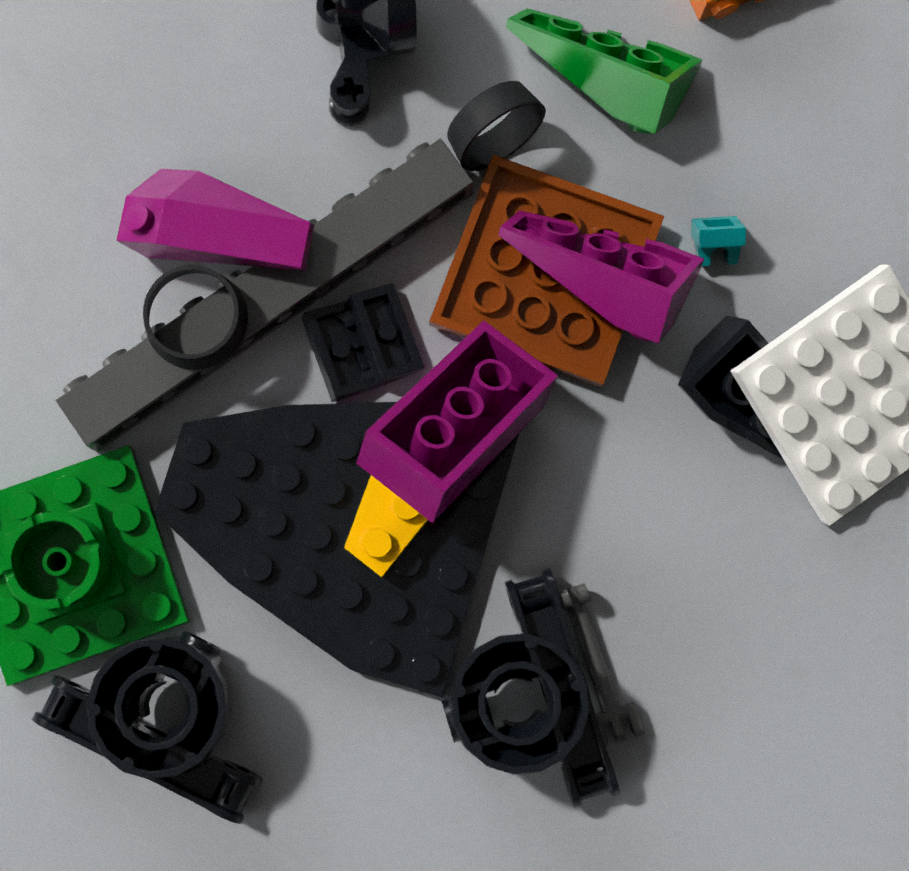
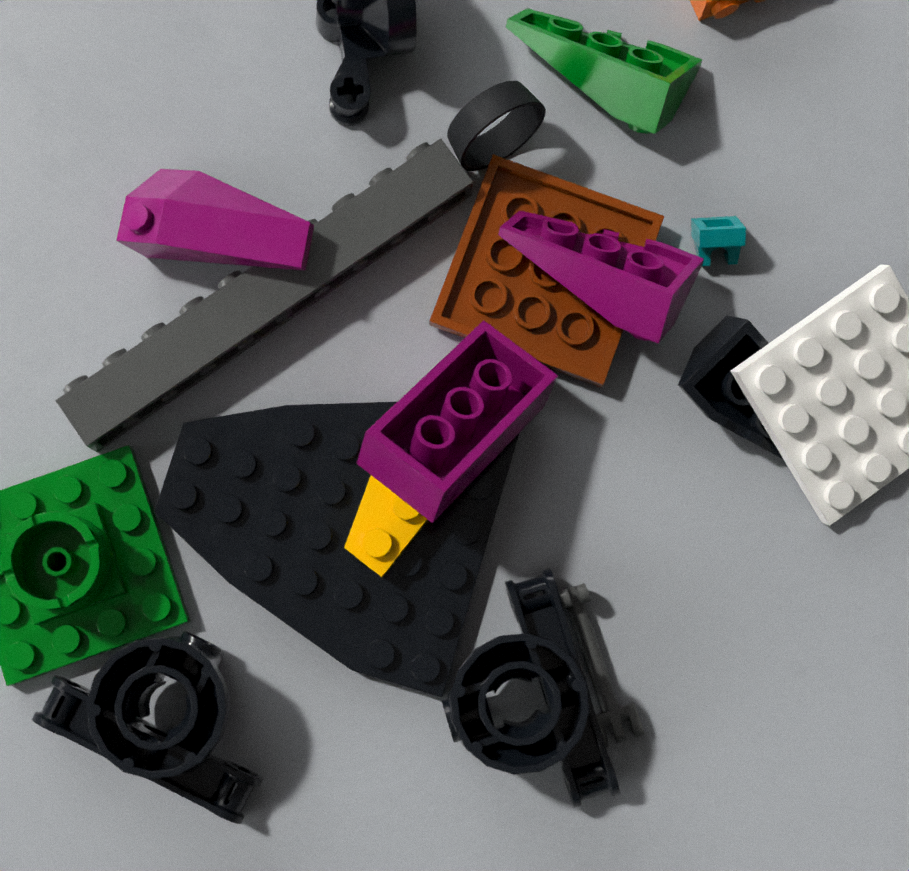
black tyre [143,265,248,370] -> none
black slope [301,283,424,402] -> none

